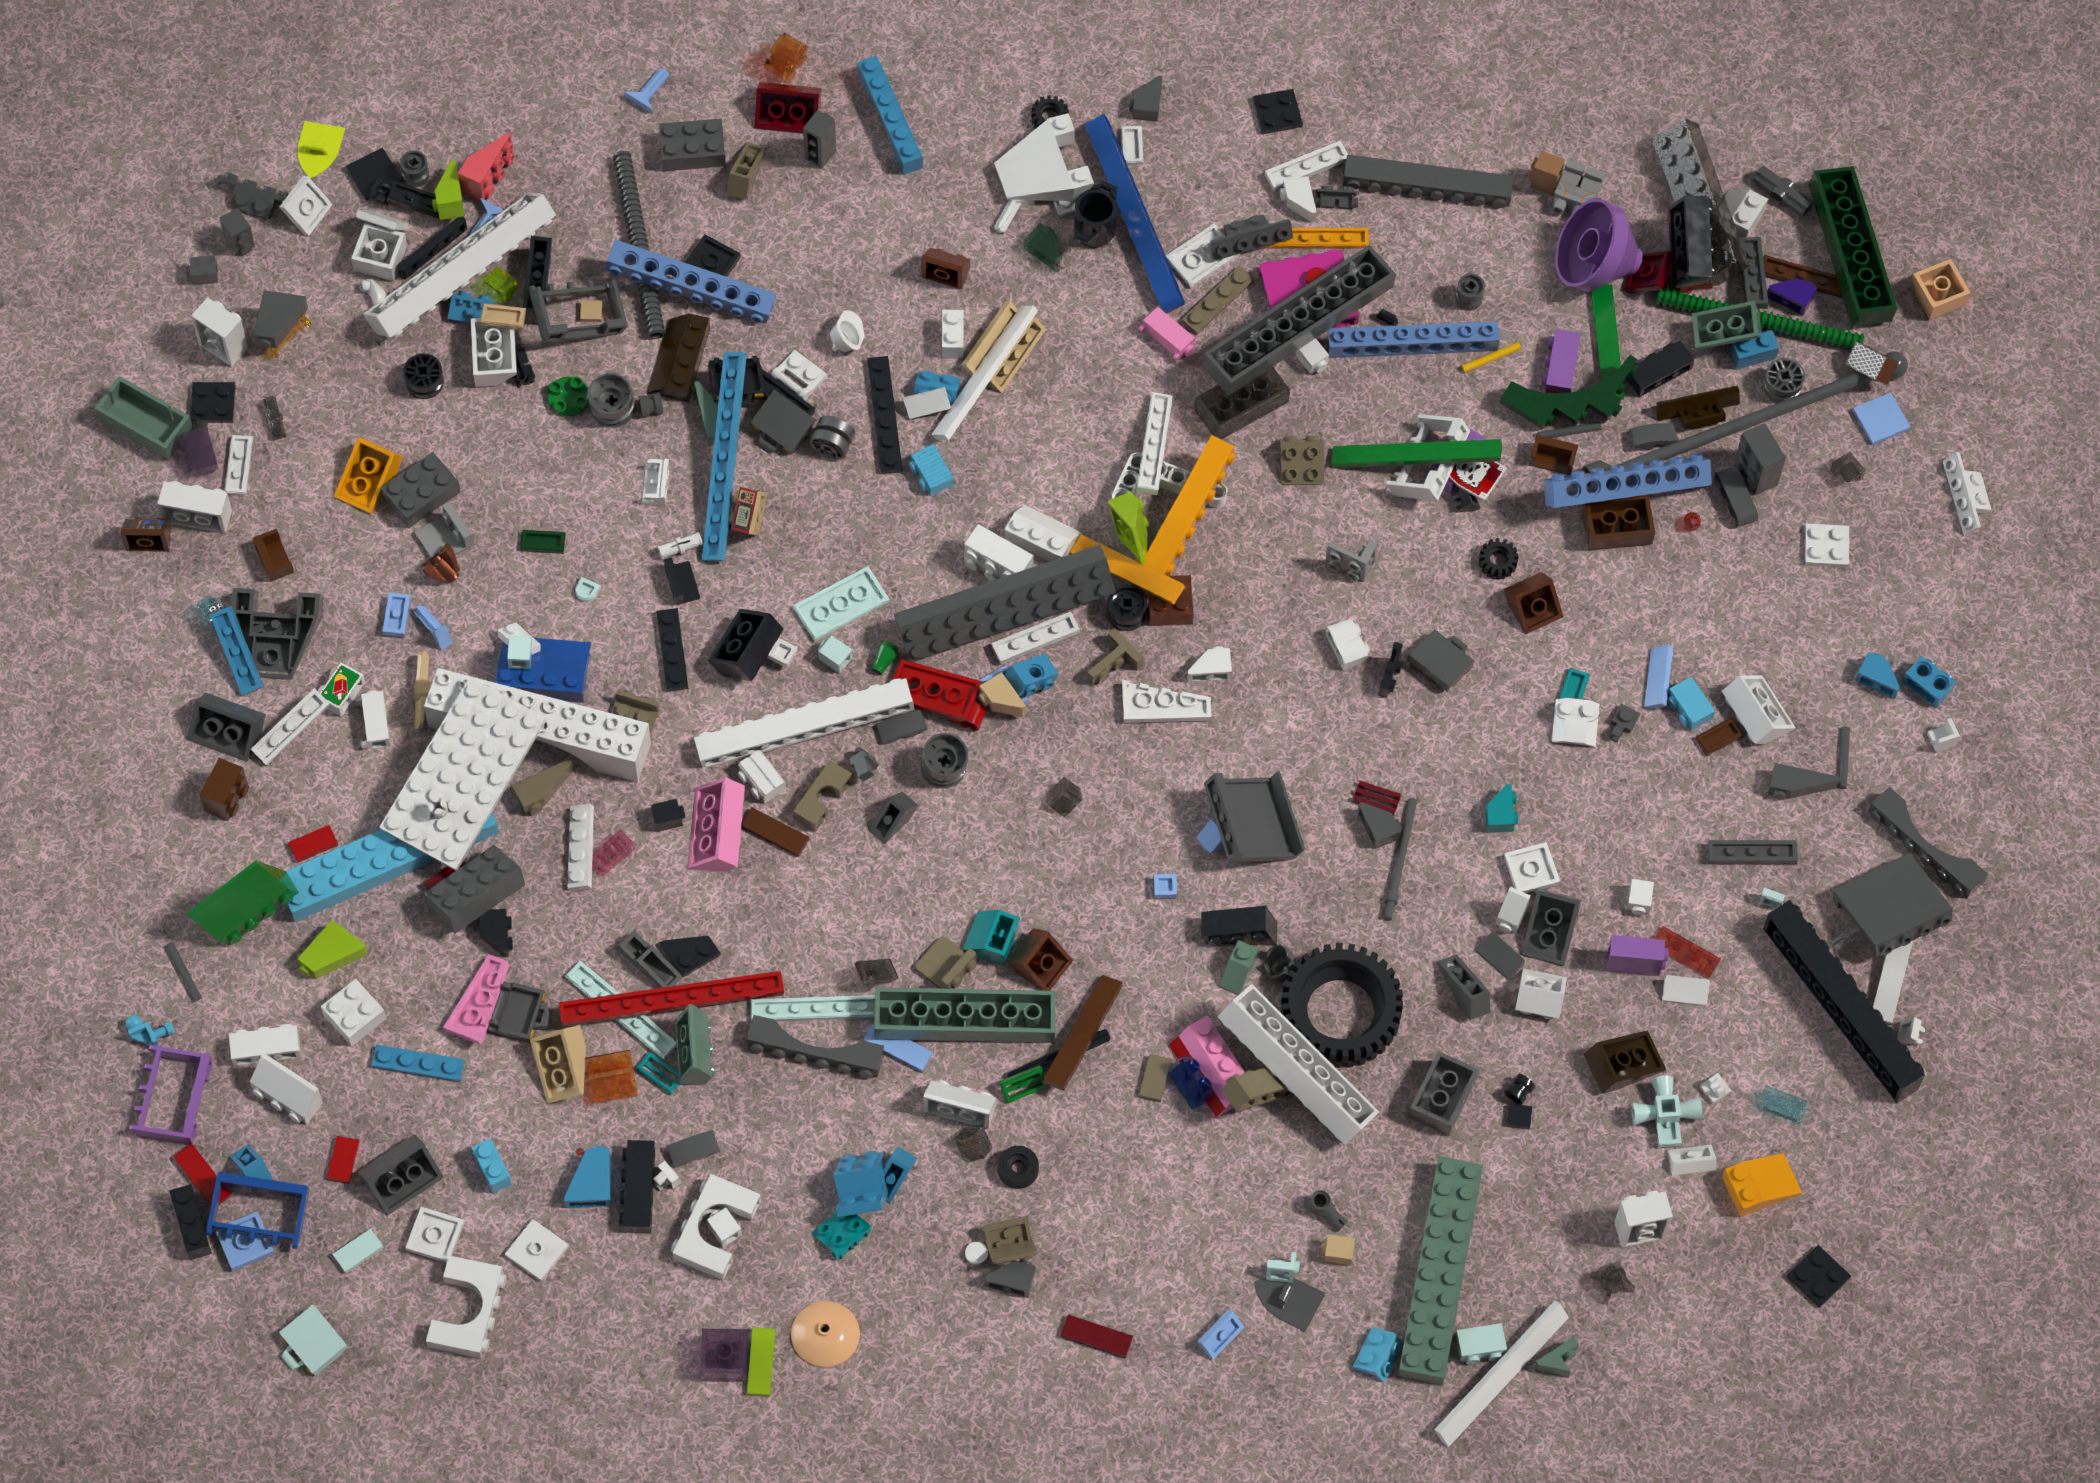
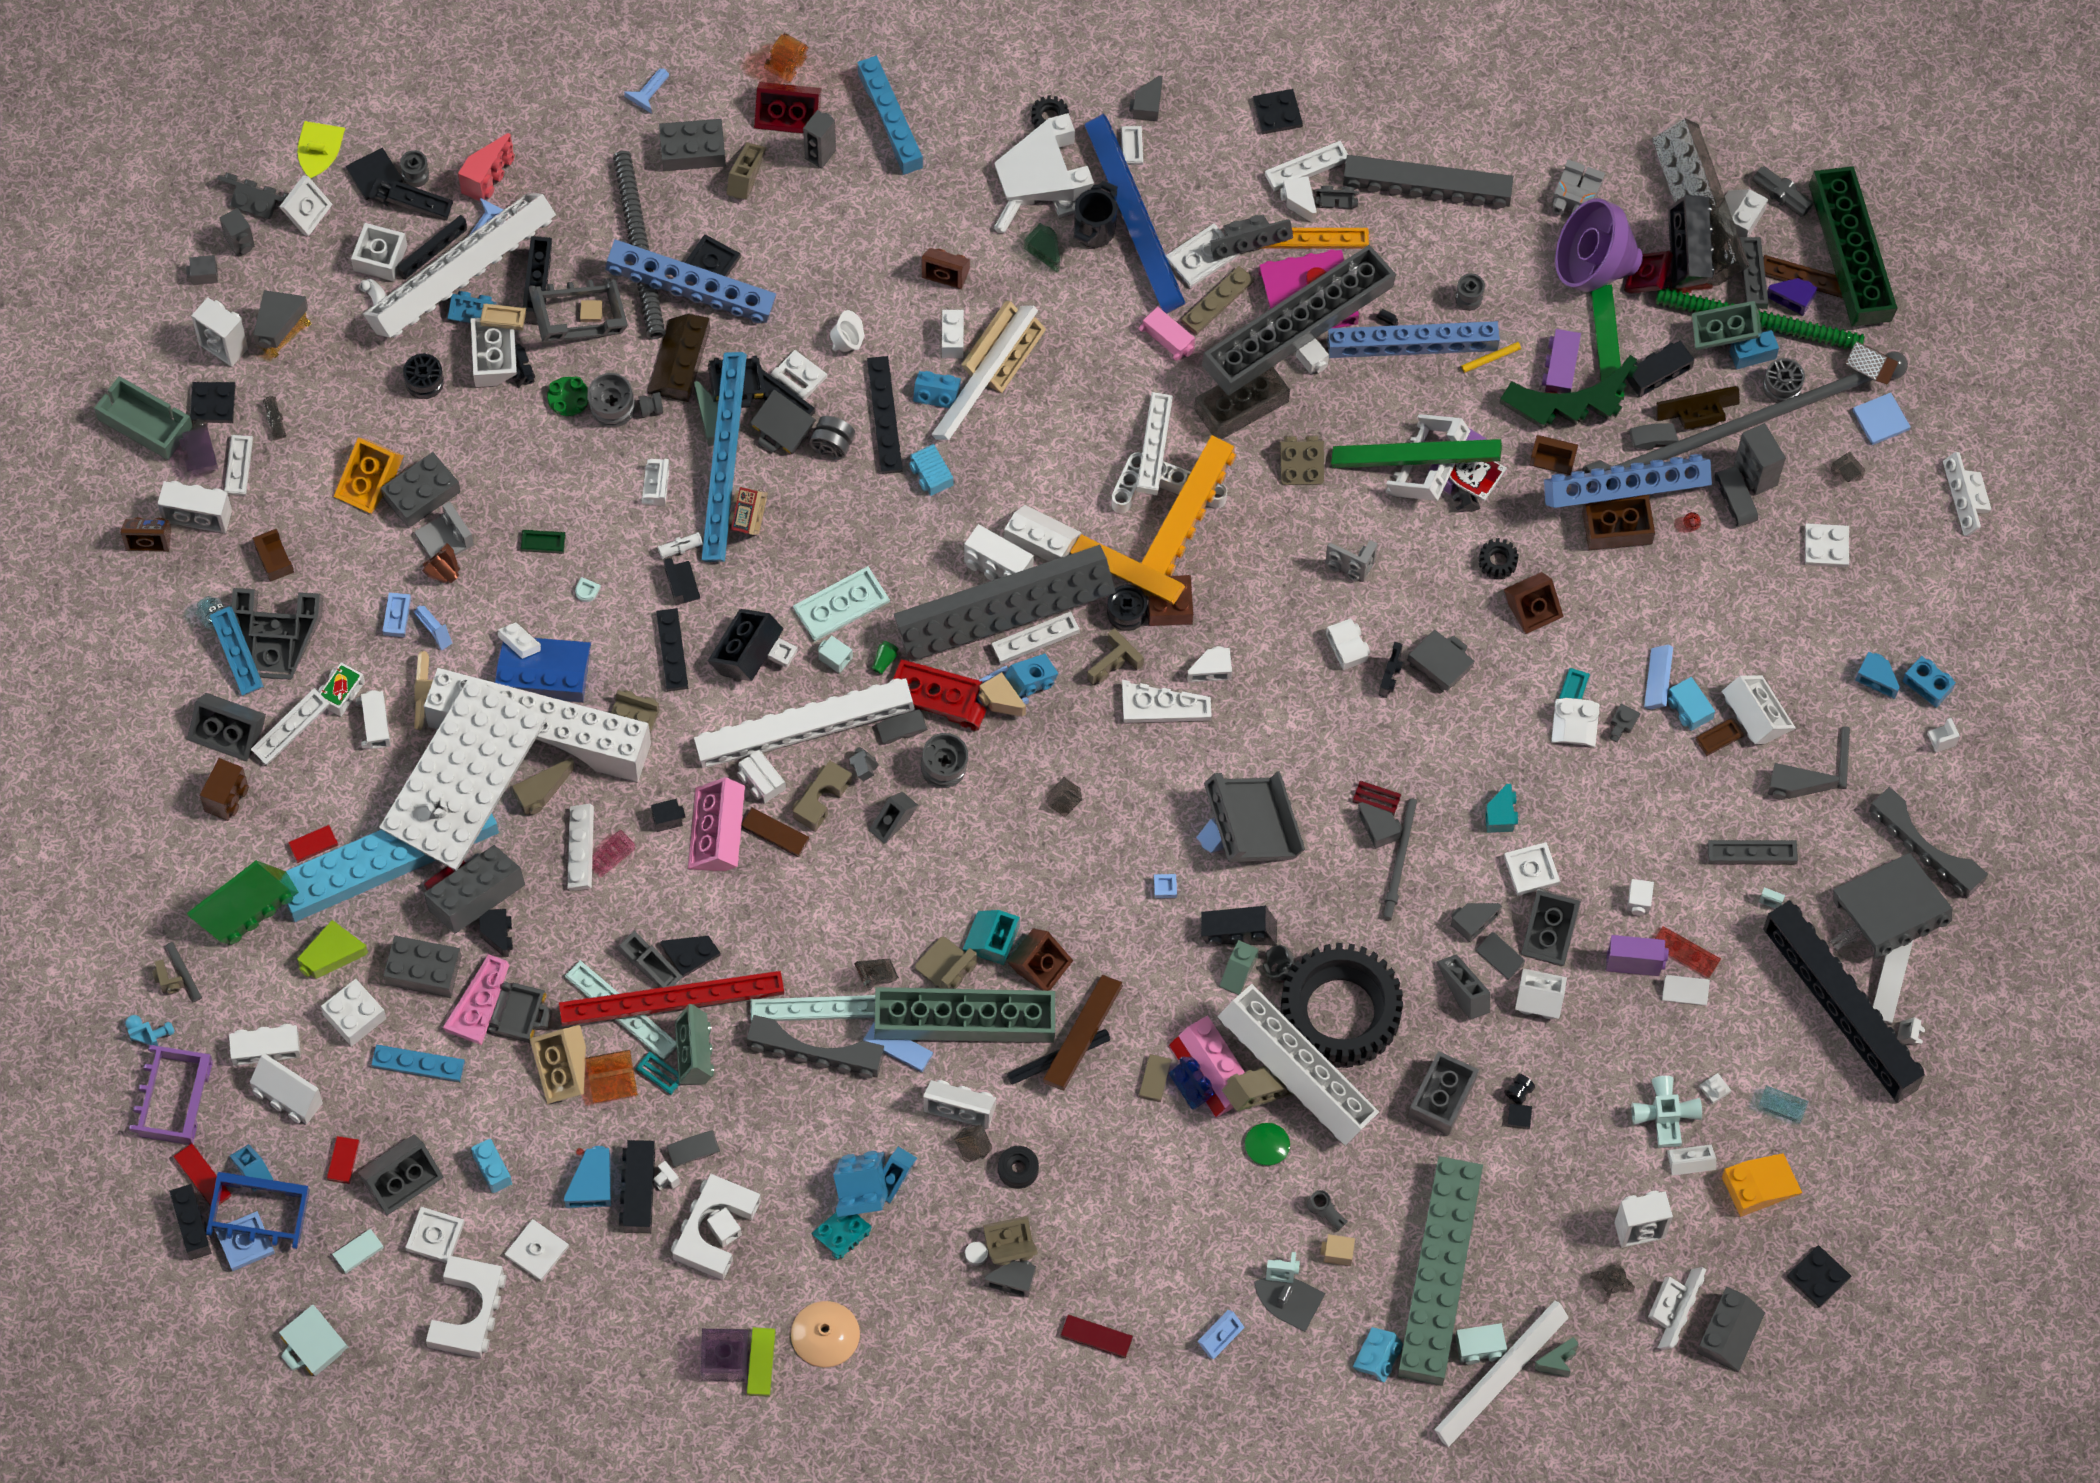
white tile [356,210,409,231] -> none
lime slope [432,159,465,220] -> none
clear neon green panel [484,266,518,303] -> none
light aqua brick [507,634,532,669] -> none
white tile [903,387,951,419] -> none
green tile [998,1065,1048,1103] -> none
lime slope [1108,491,1149,564] -> none
white slope [1496,887,1531,934] -> none
medium nougat brick [1529,151,1565,196] -> none
dark grey bar [1537,422,1602,438] -> none
dark brown slope [1583,1030,1666,1094] -> none
light nougat brick [1910,259,1971,320] -> none
none -> dark tan bracket [152,960,185,994]
none -> dark grey brick [383,935,462,998]
none -> green dish [1245,1123,1290,1166]
none -> dark grey slope [1451,903,1502,943]
none -> white bracket [1648,1267,1706,1350]
none -> dark grey slope [1697,1286,1765,1372]

